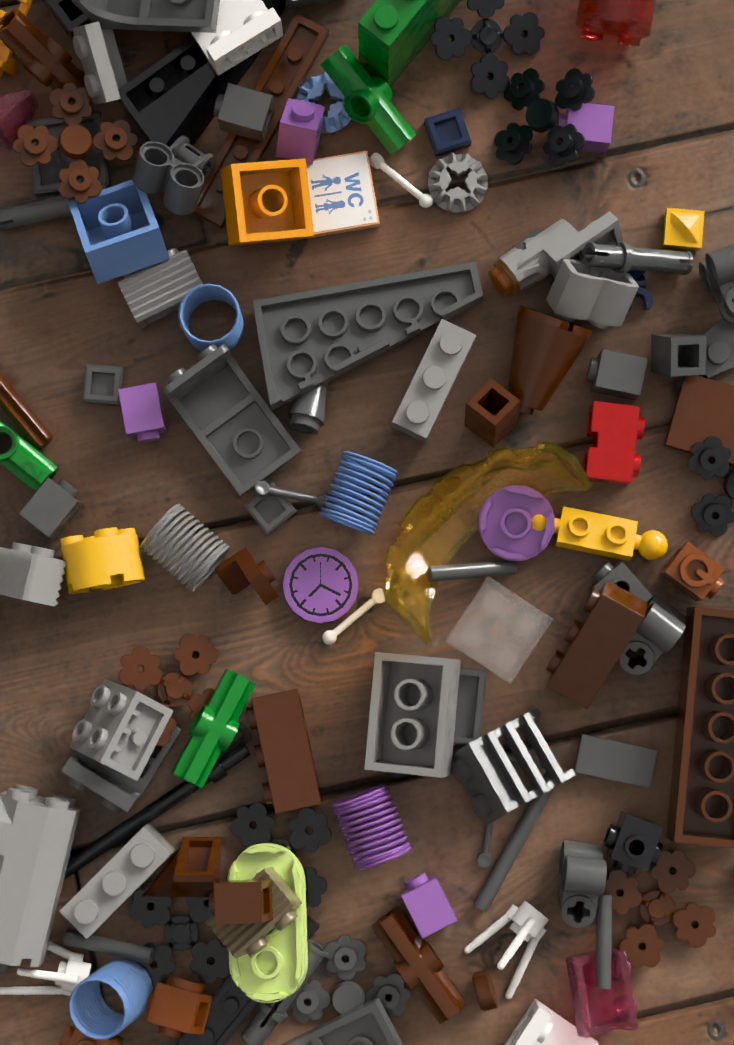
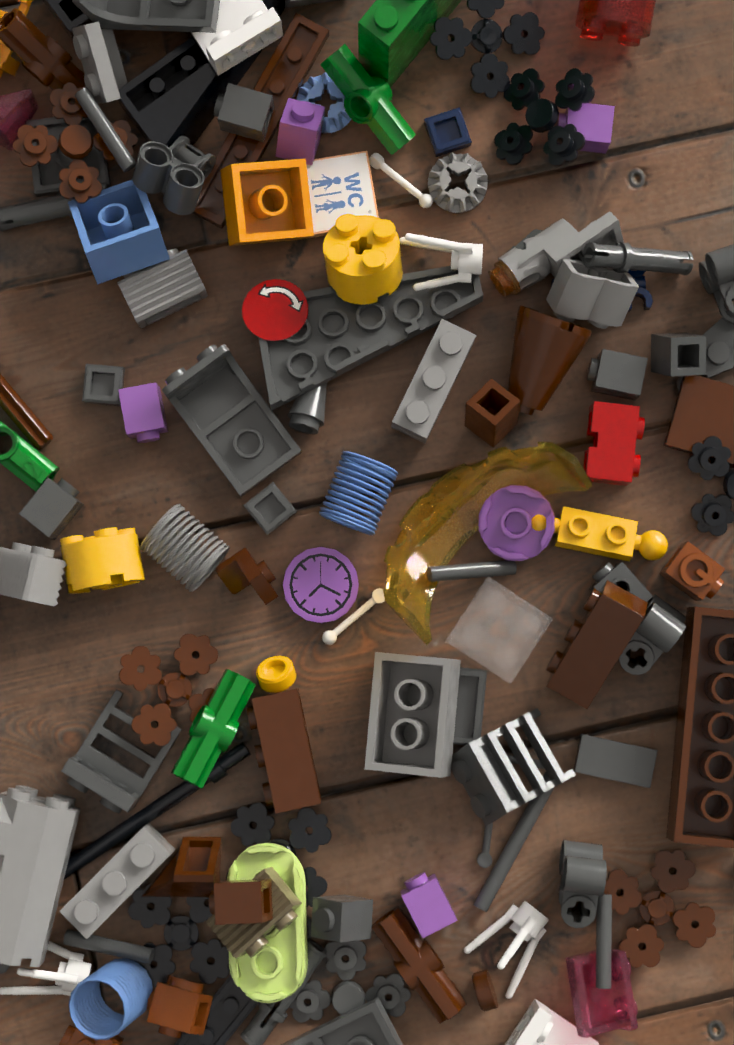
light grey bracket [70,679,173,781] -> none
medium blue piece [178,283,245,352] -> none
dark grey hinge [253,480,331,508] -> none
medium lavender piece [331,784,412,871] -> none
black brick [603,811,663,875] -> none
yellow tile [662,208,705,251] -> none
none -> dark grey piece [75,88,136,173]
none -> red sticker [242,279,308,341]
none -> yellow tile [256,656,296,693]
none -> dark grey brick [311,894,373,943]
none -> yellow brick [323,214,403,305]
none -> white plant [399,233,483,291]

